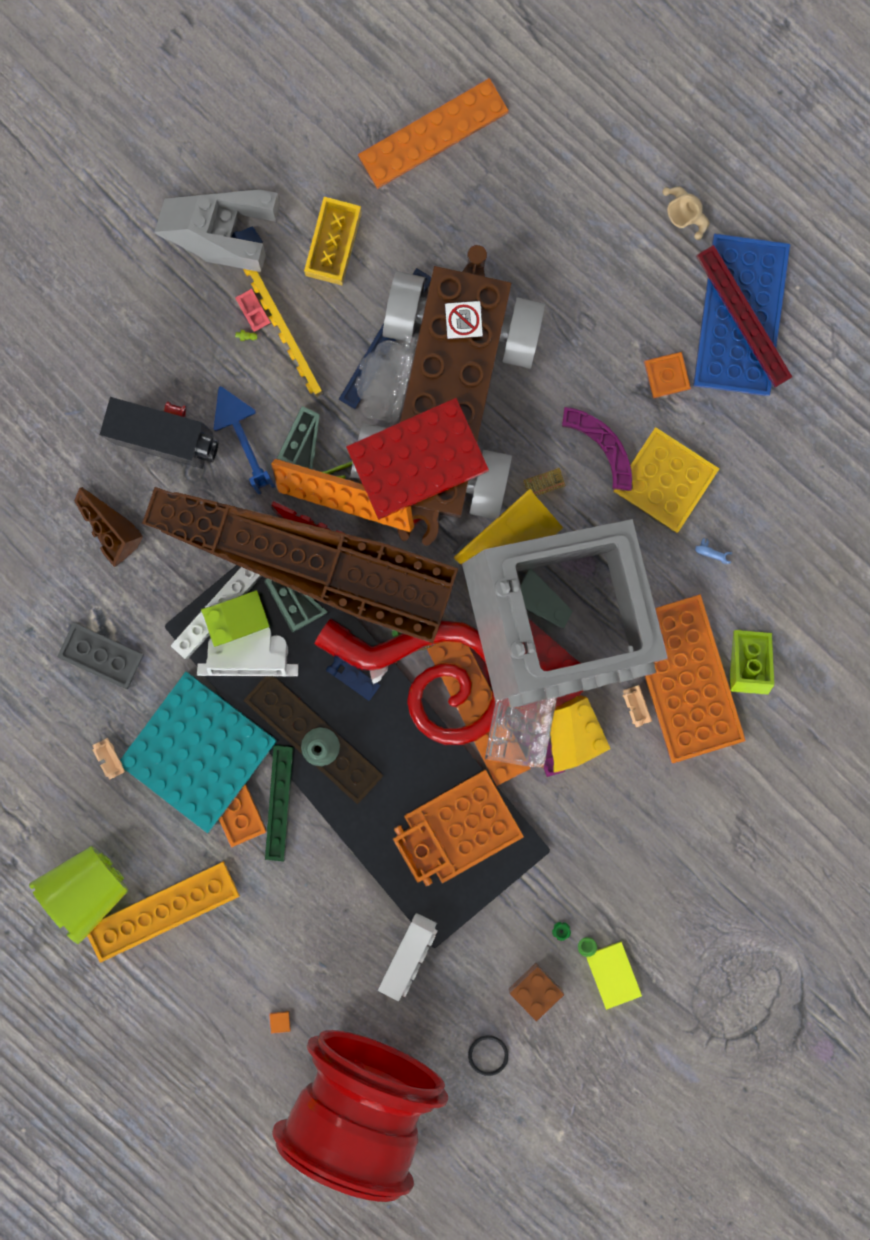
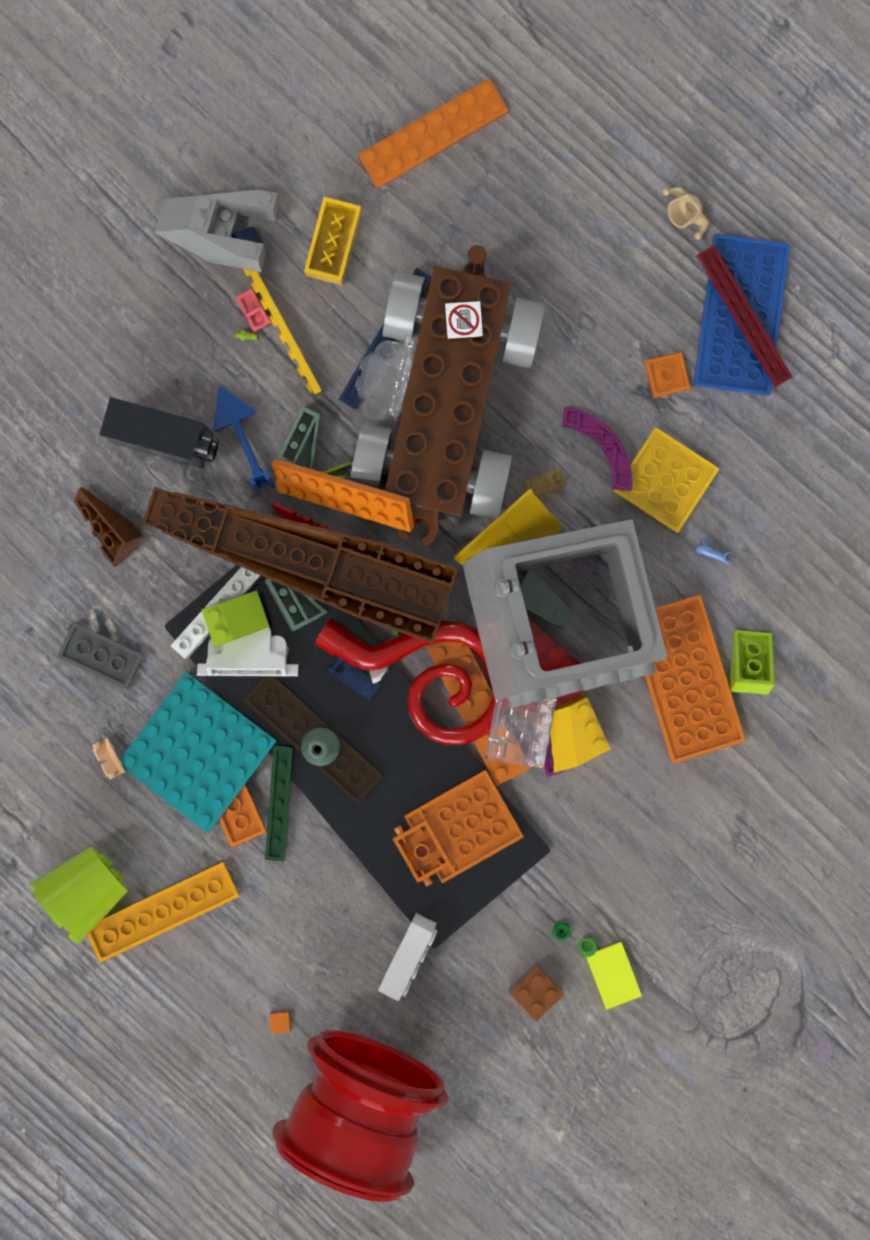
red bush [164,401,187,417] -> none
red plate [346,398,489,520] -> none
black tyre [468,1035,509,1076] -> none
light nougat hinge [622,685,652,727] -> none

